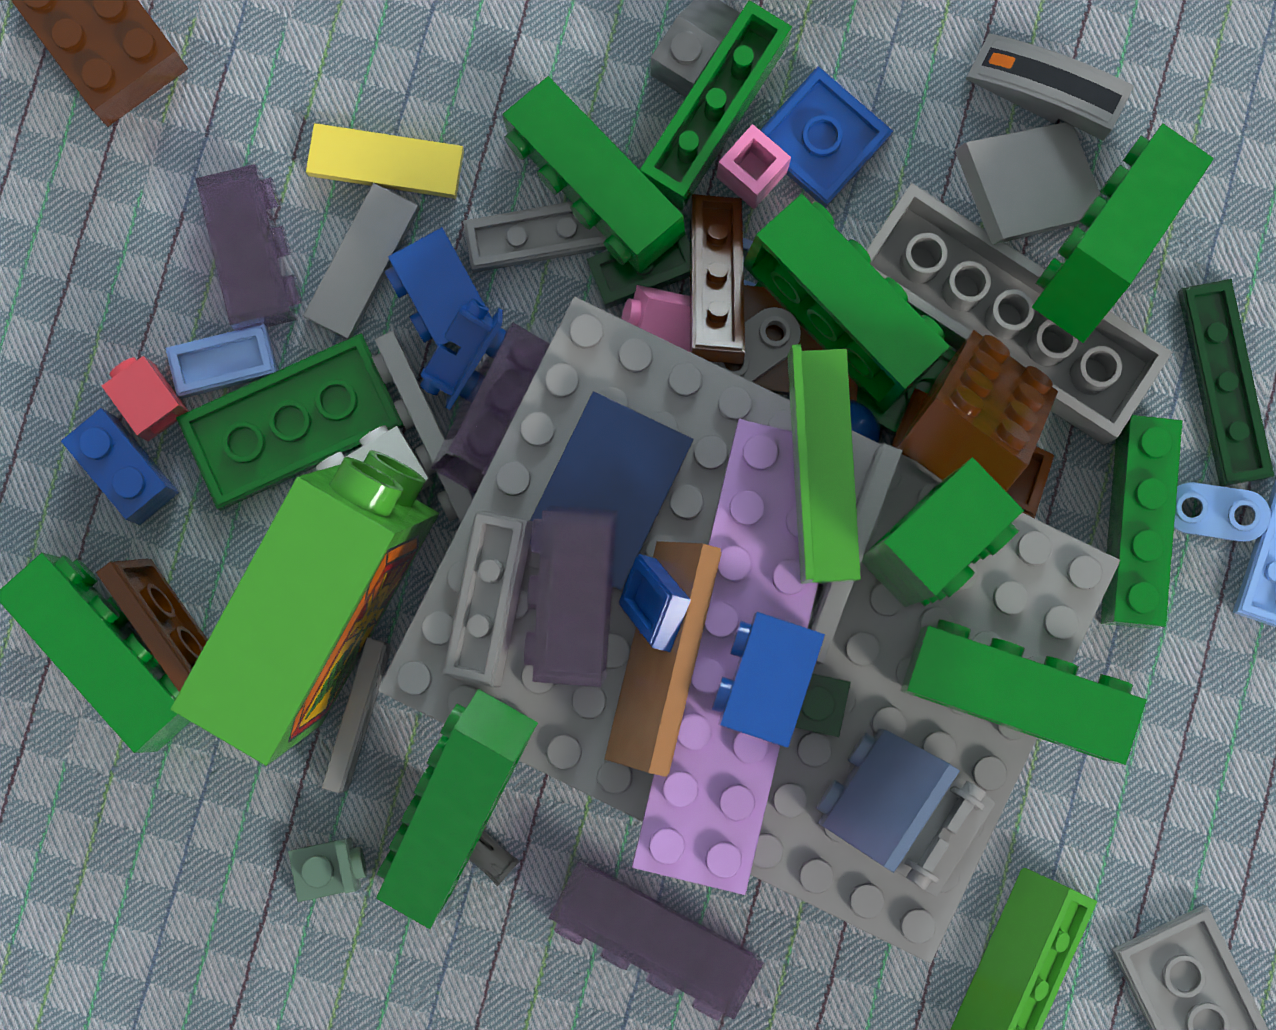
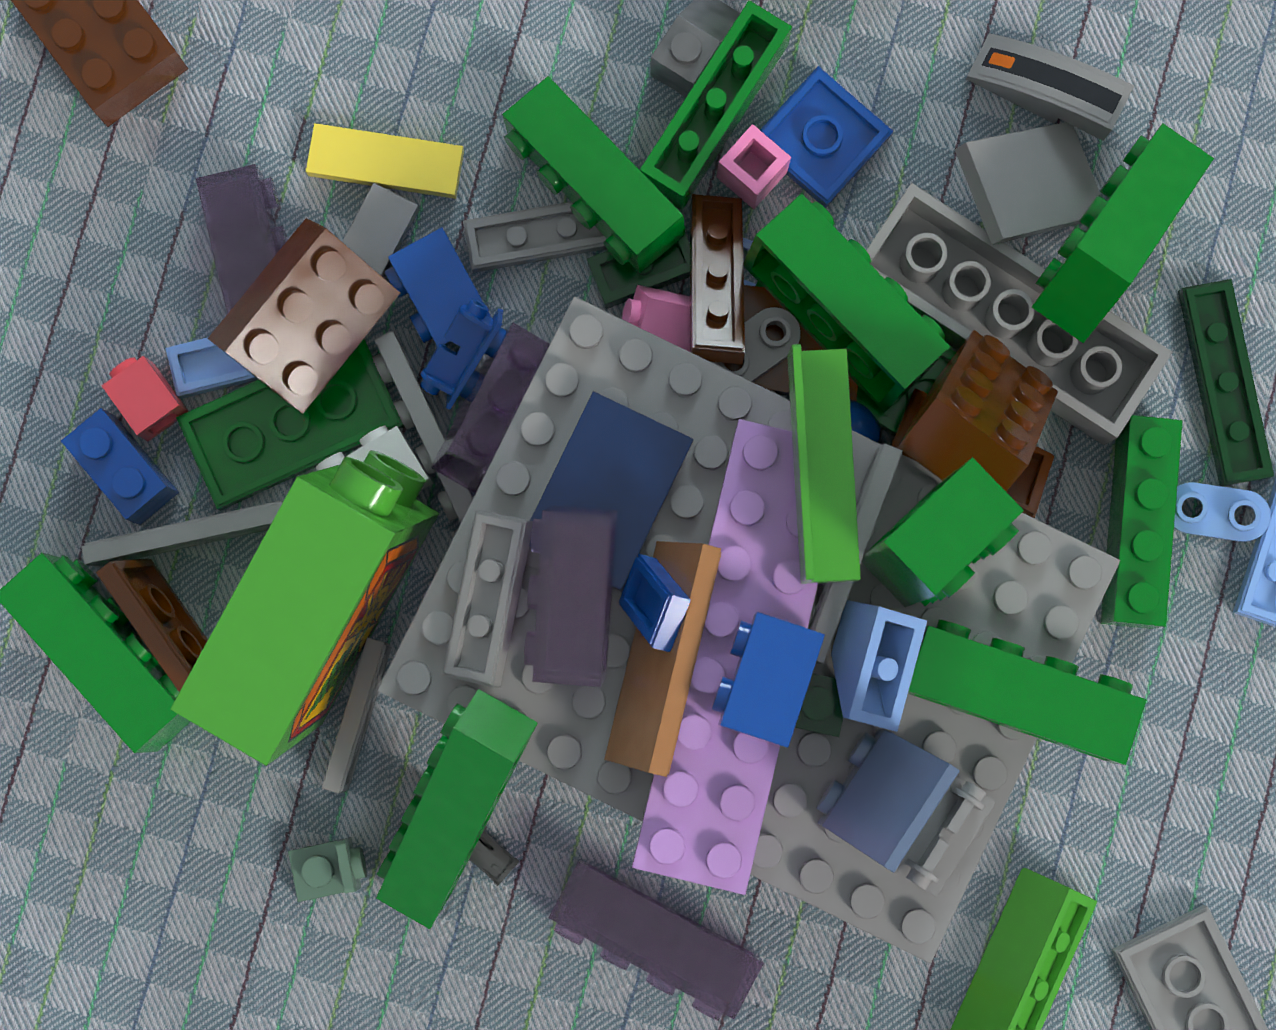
none -> light grey tile [81,500,283,567]
none -> brick [207,218,400,414]
none -> light blue slope [831,600,927,732]

